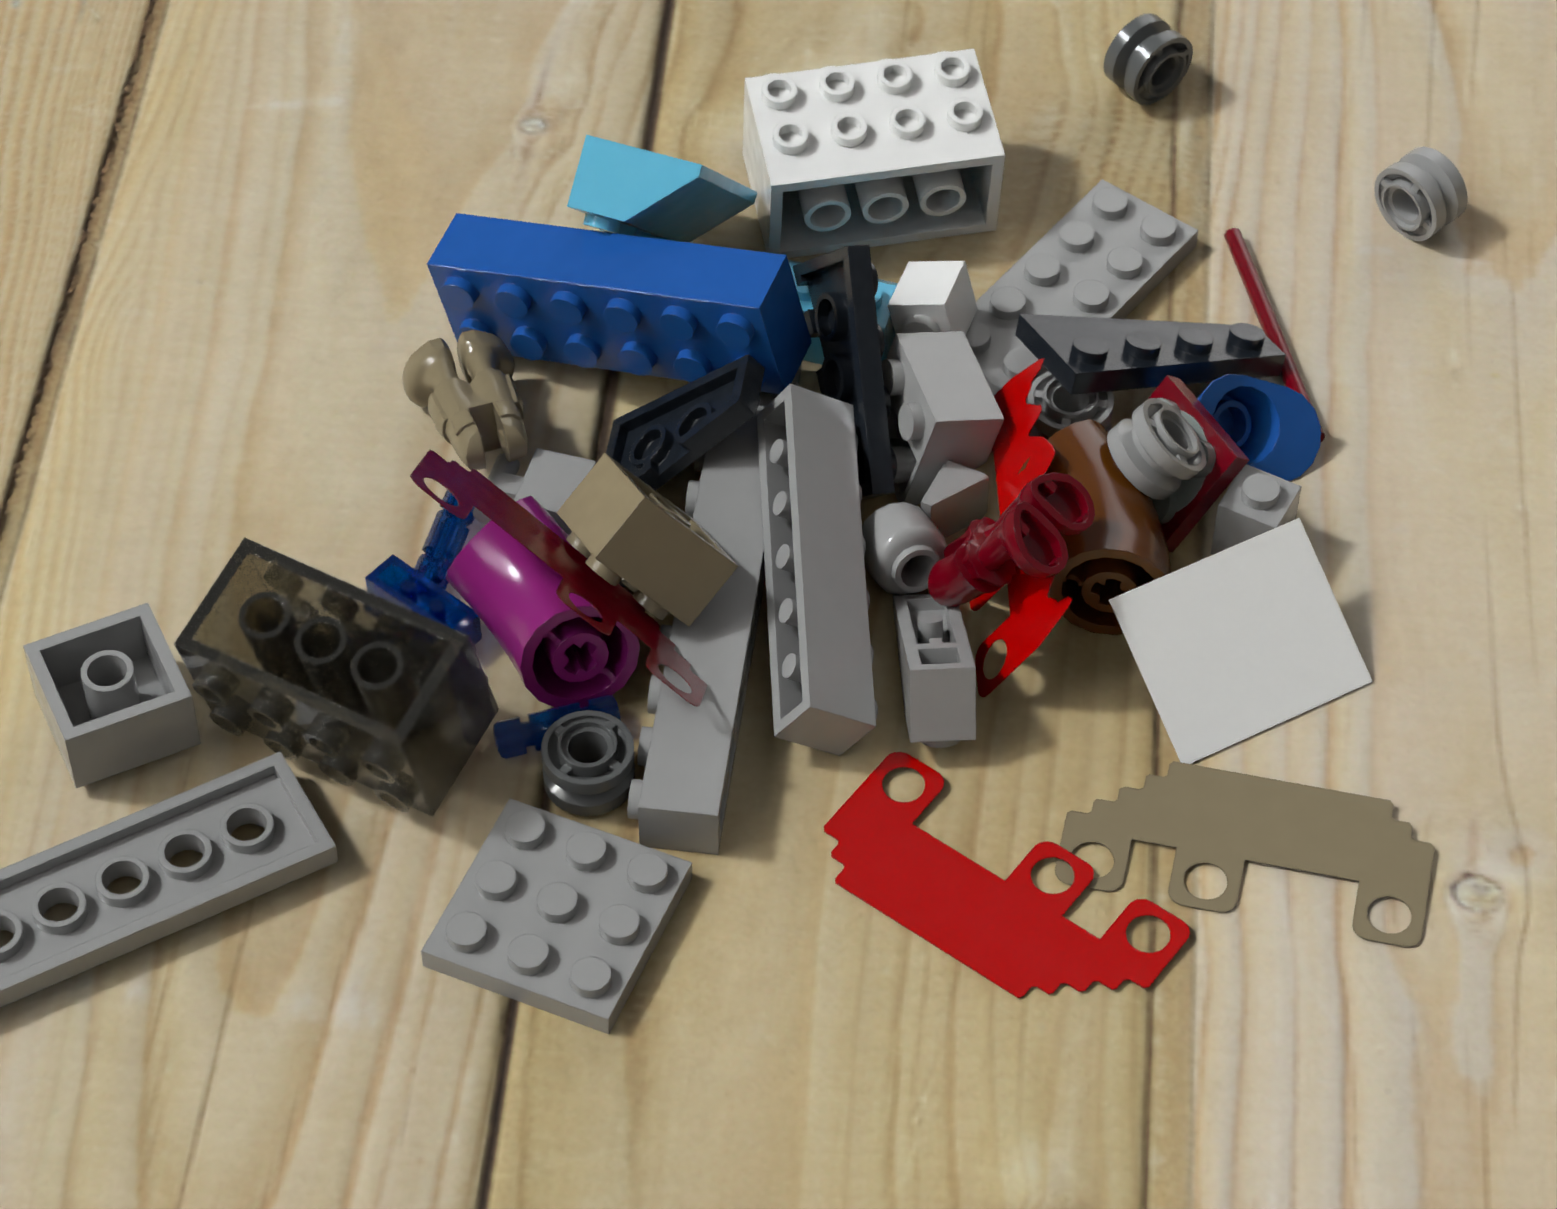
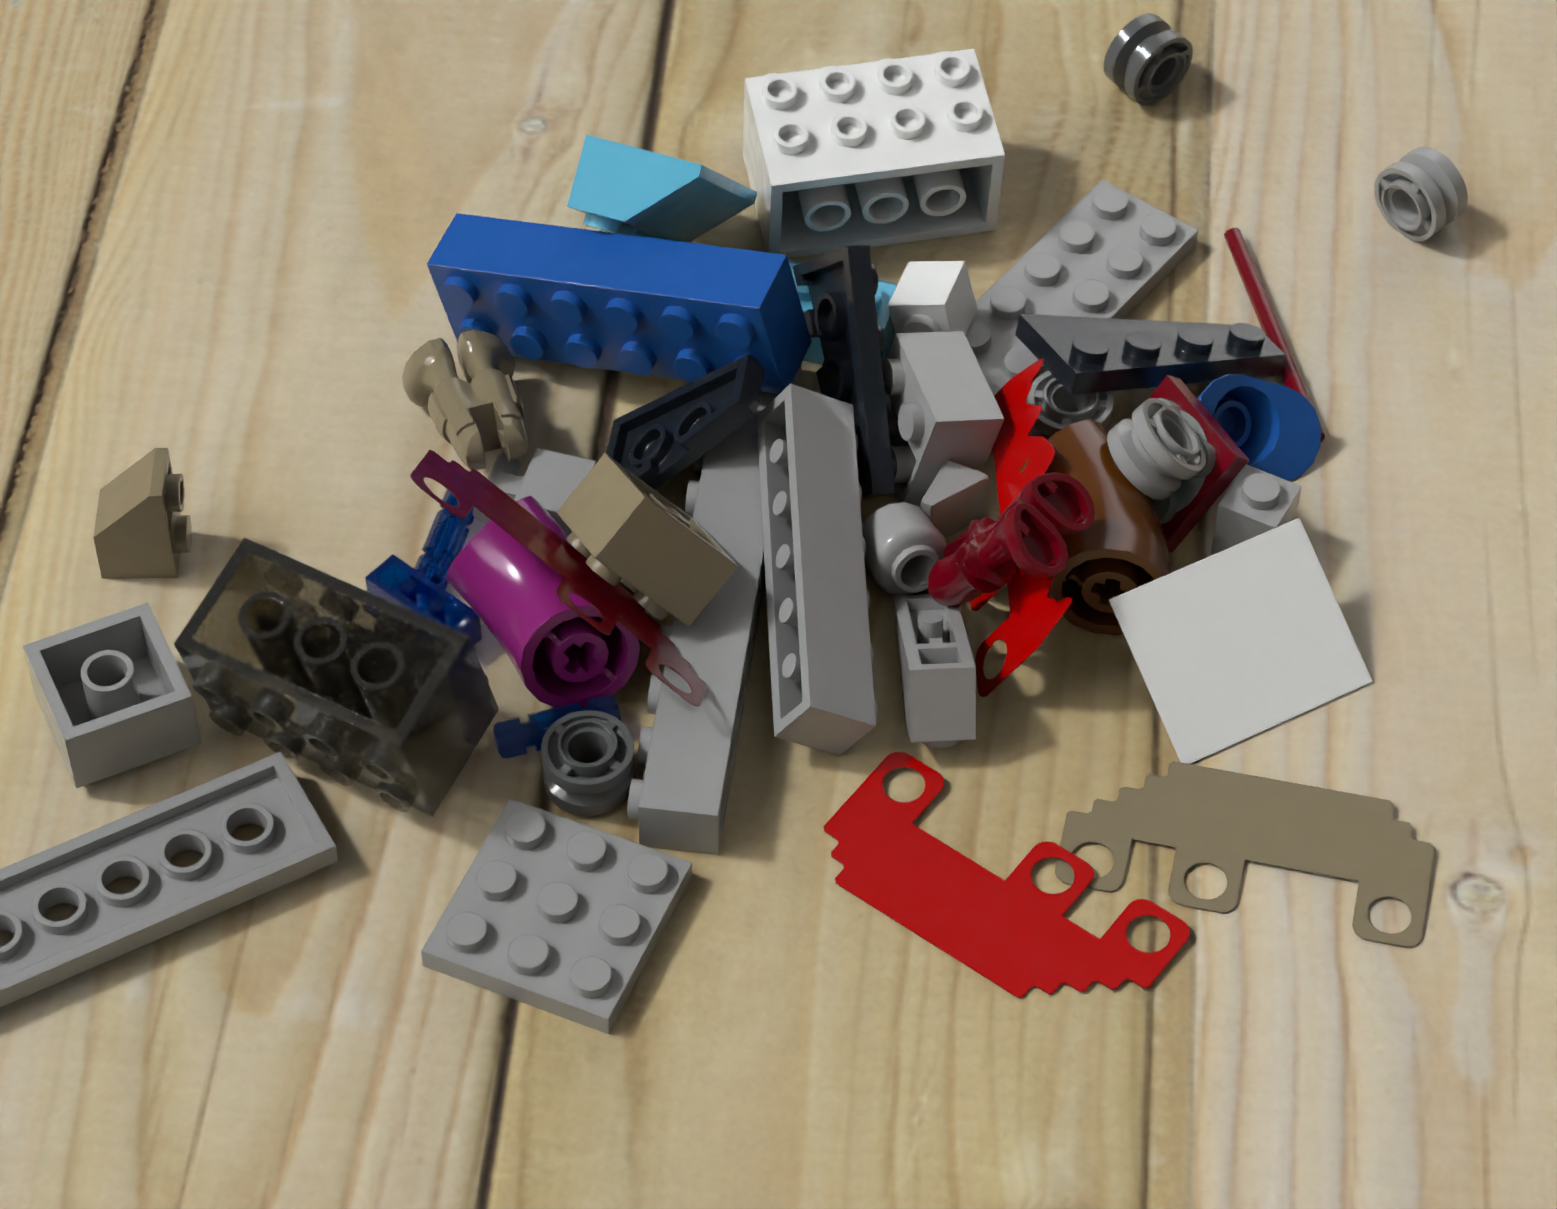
none -> dark tan slope [93,448,192,578]

